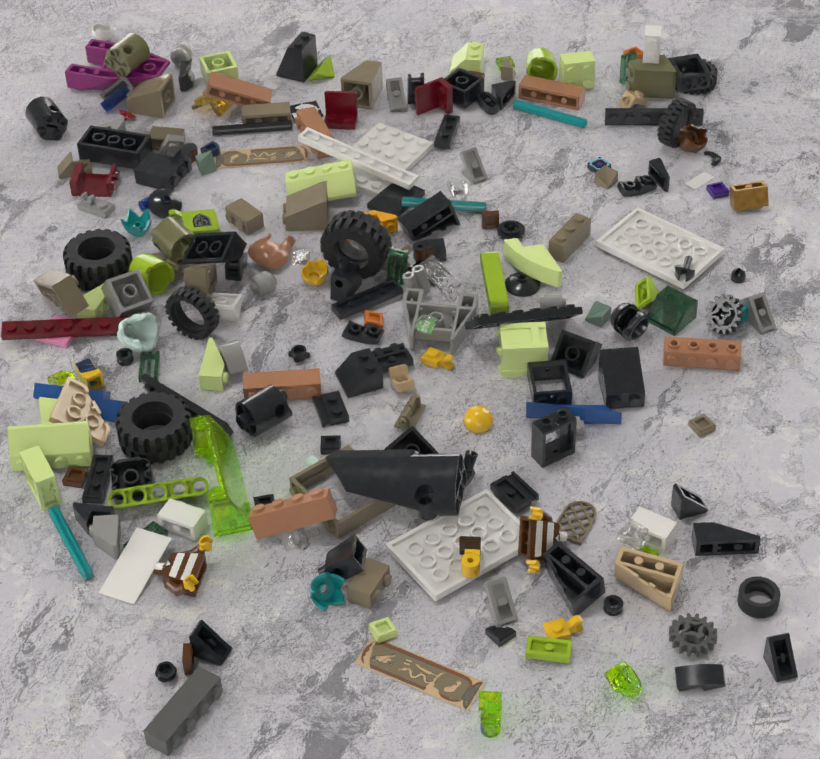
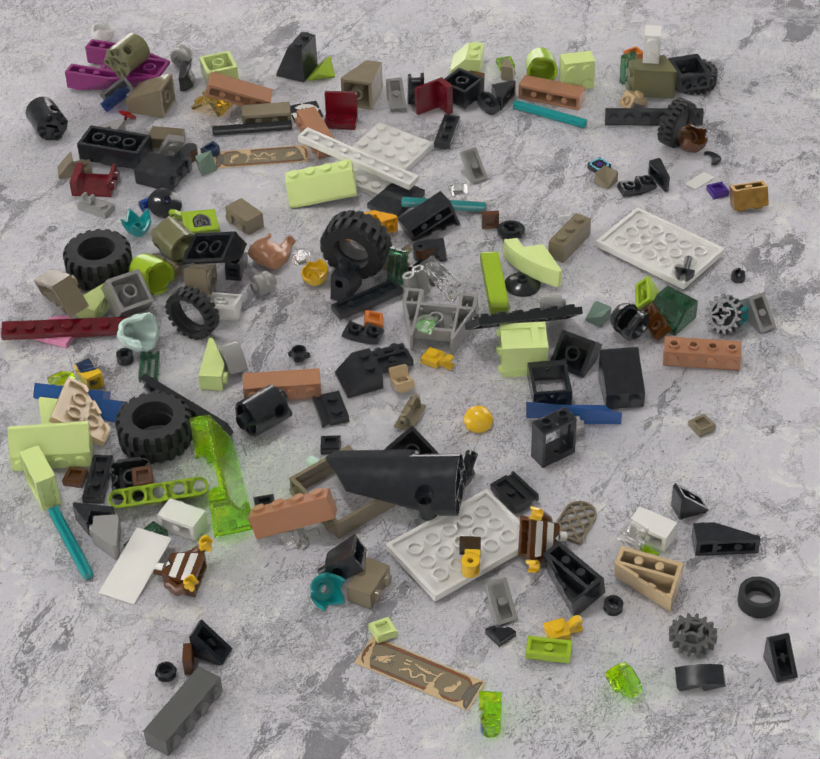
dark tan slope [282,181,328,231] -> none
none -> reddish brown tile [131,465,154,487]
none -> reddish brown slope [643,303,672,342]

